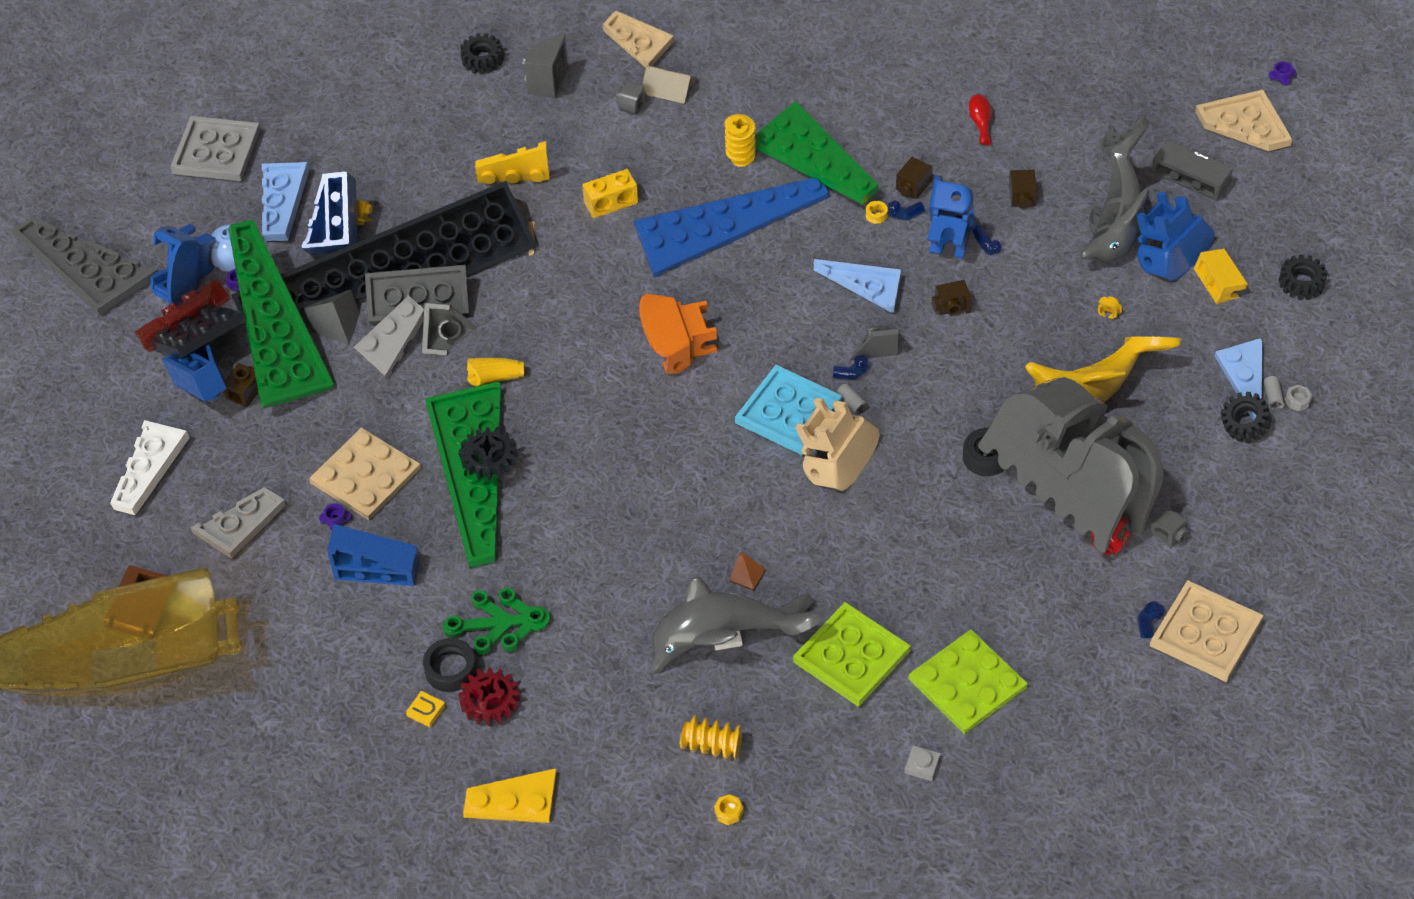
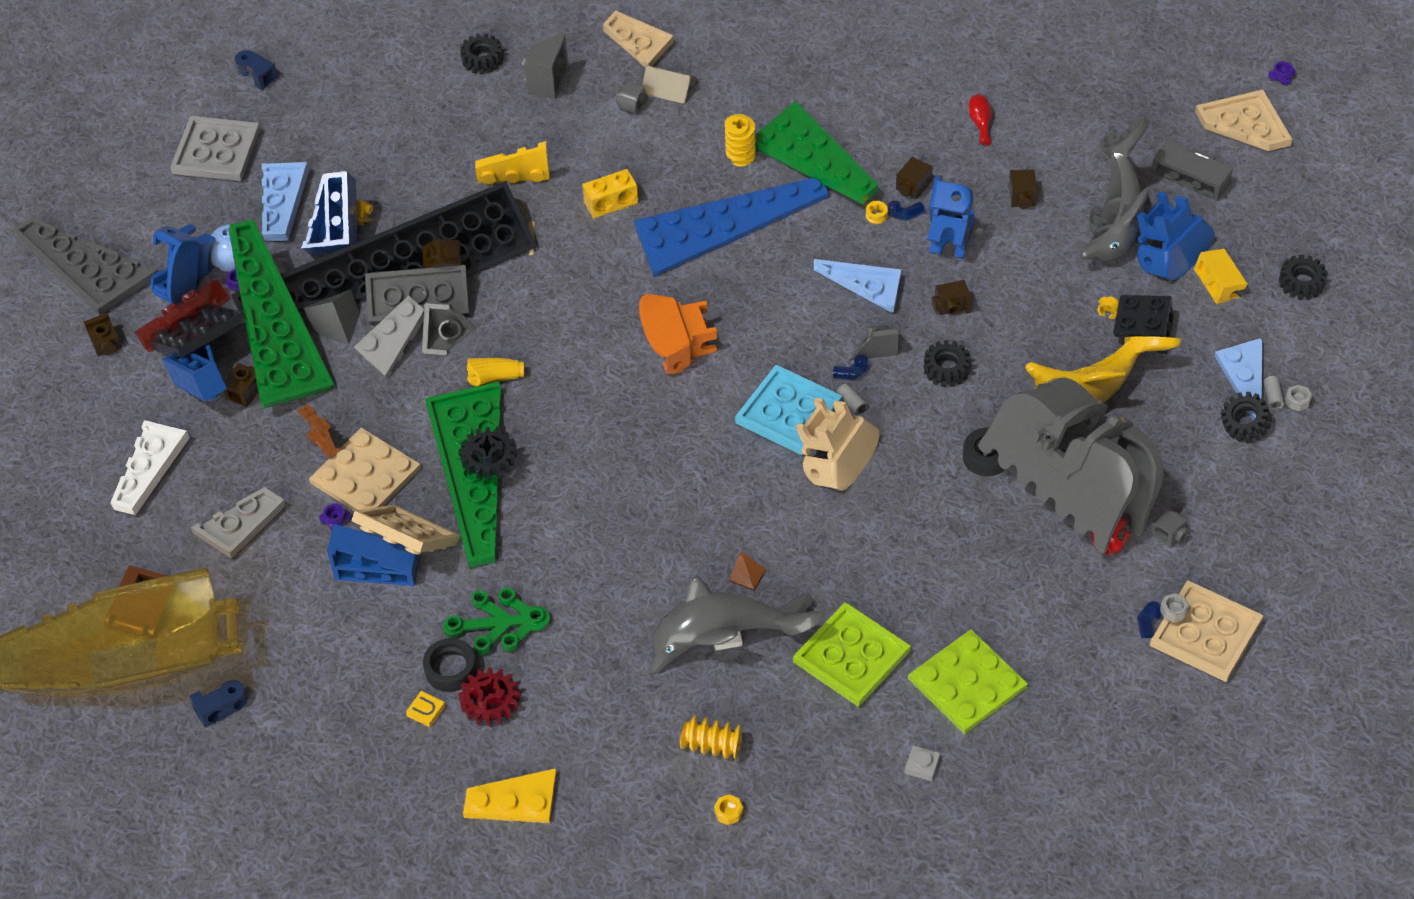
clear blue arm [972,225,1001,255] -> none
none -> dark brown brick [84,313,122,357]
none -> dark blue leg [189,680,247,728]
none -> dark blue leg [235,50,278,91]
none -> dark orange piece [297,404,340,458]
none -> tan plate [352,504,461,555]
none -> dark brown brick [422,239,461,268]
none -> black tyre [924,340,971,387]
none -> black bracket [1113,295,1174,355]
none -> light grey tile [1160,593,1189,622]

